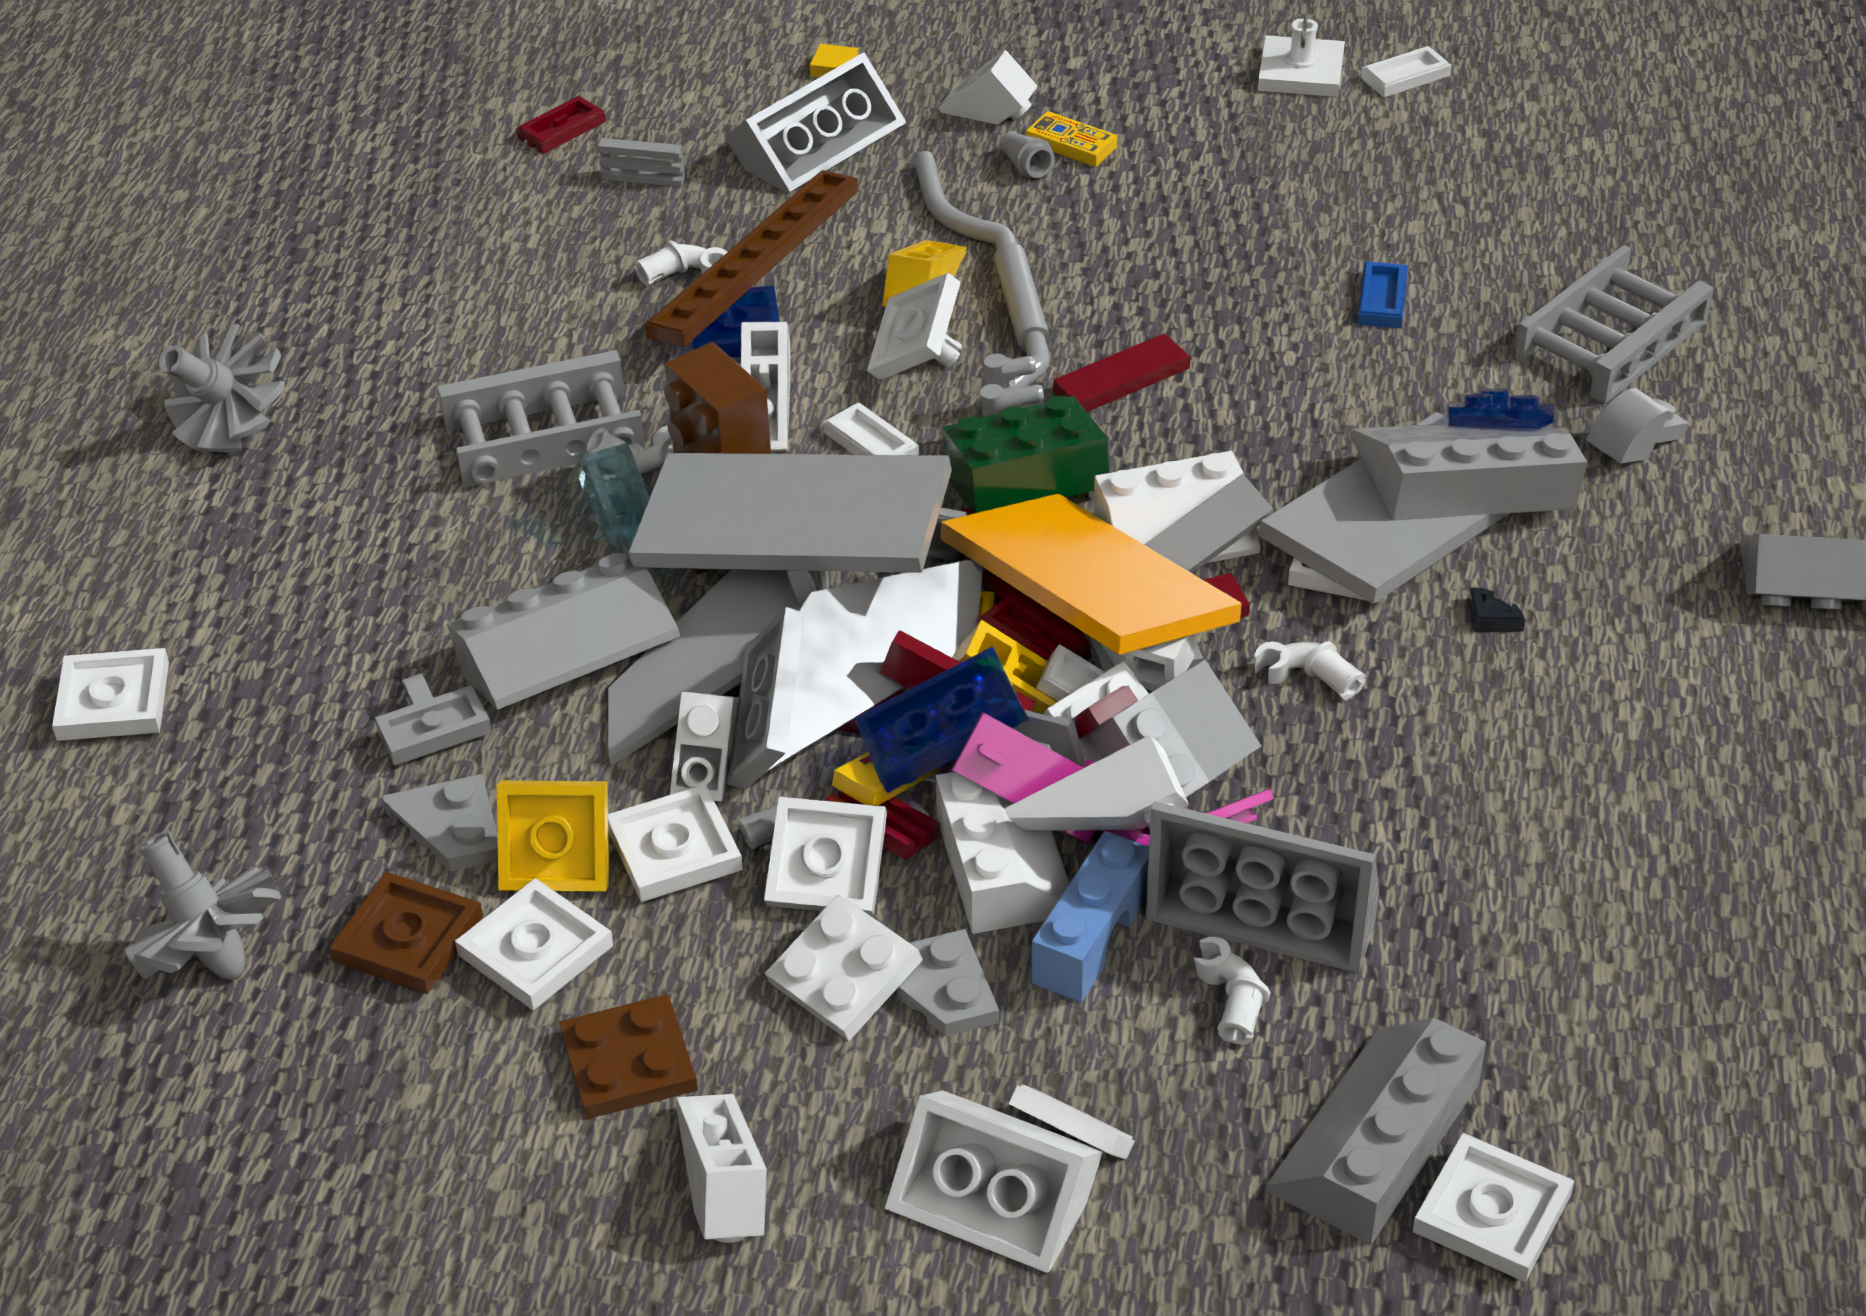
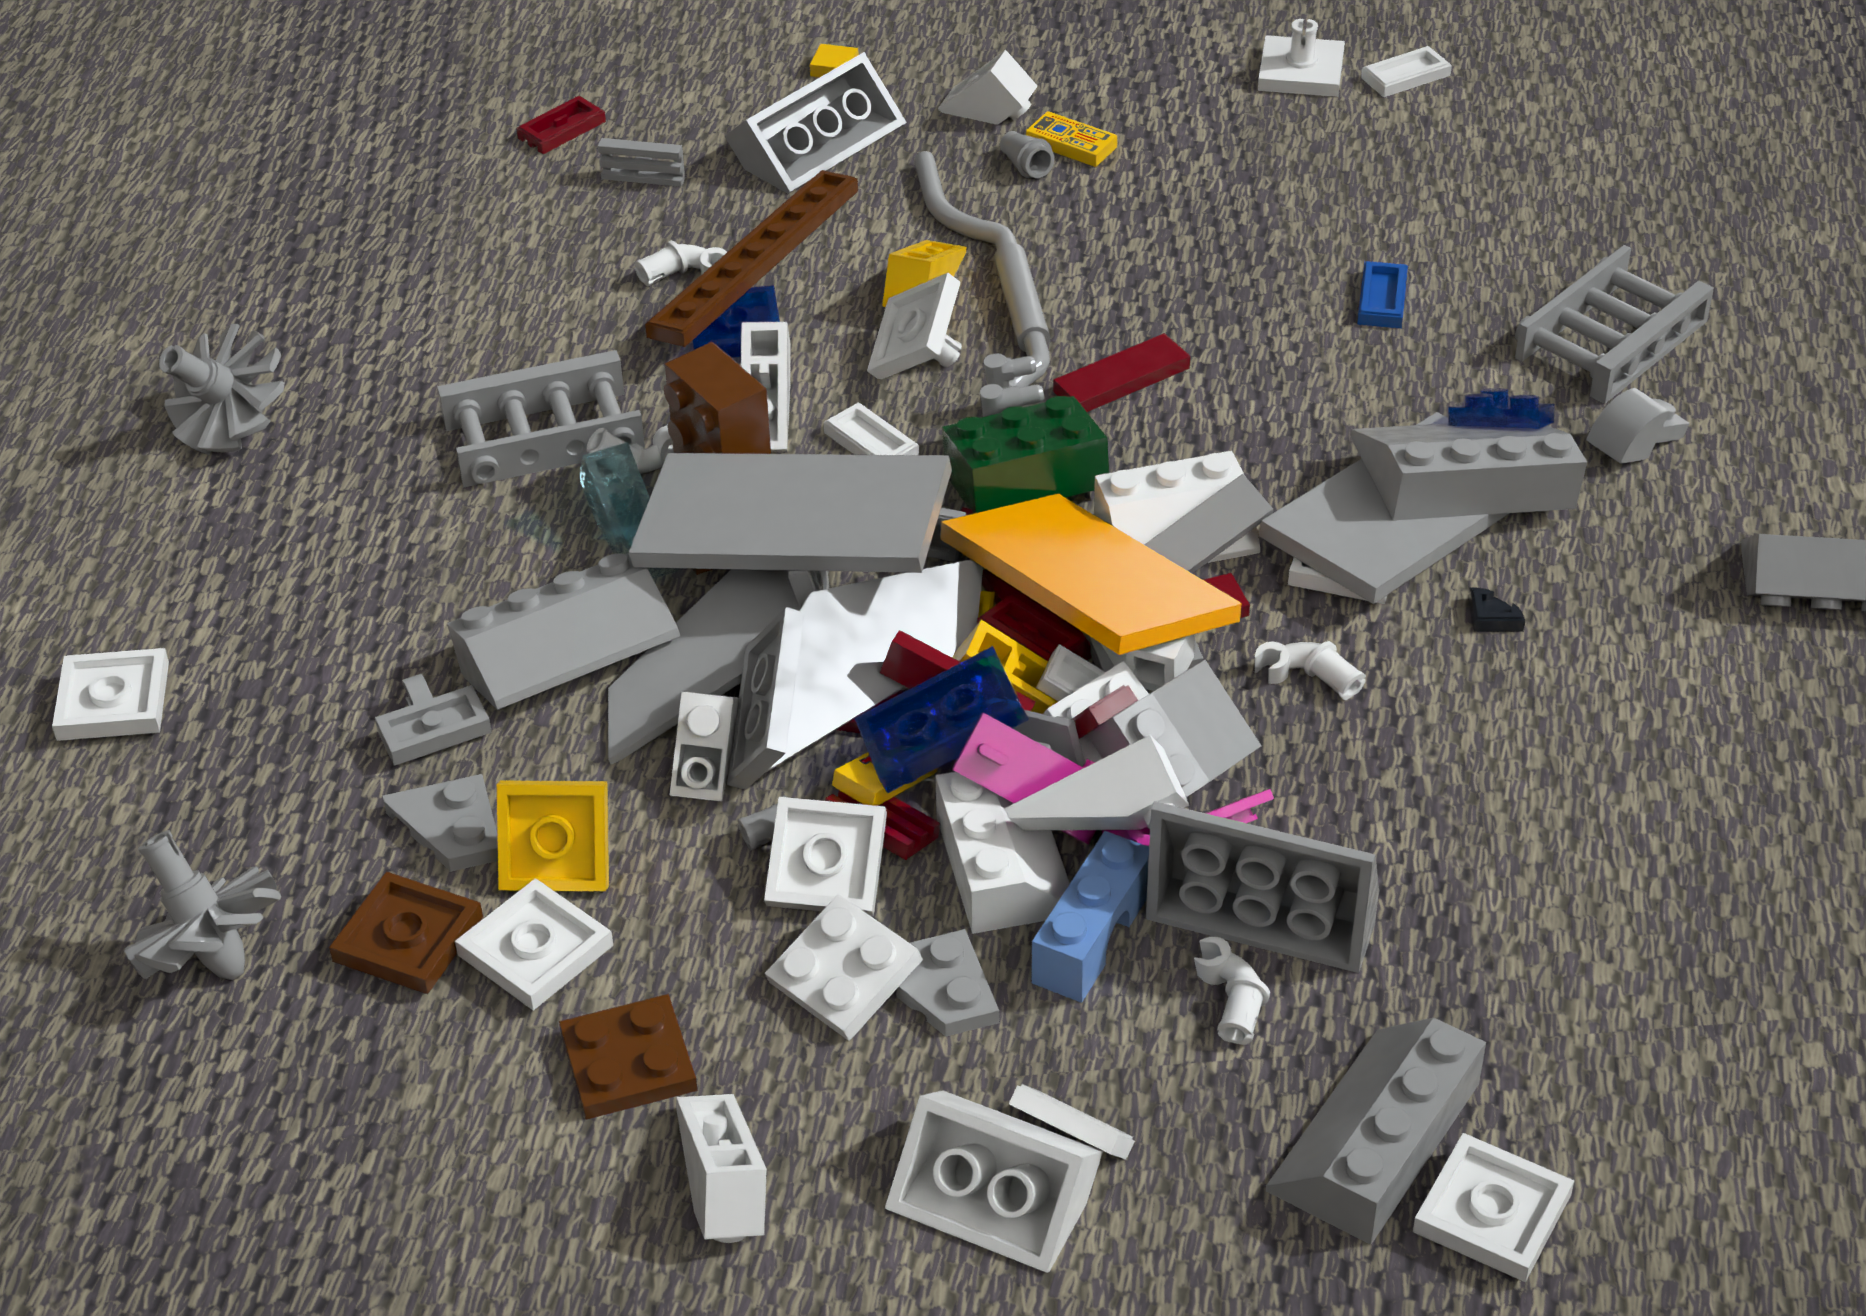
white plate [608,784,743,902] -> none

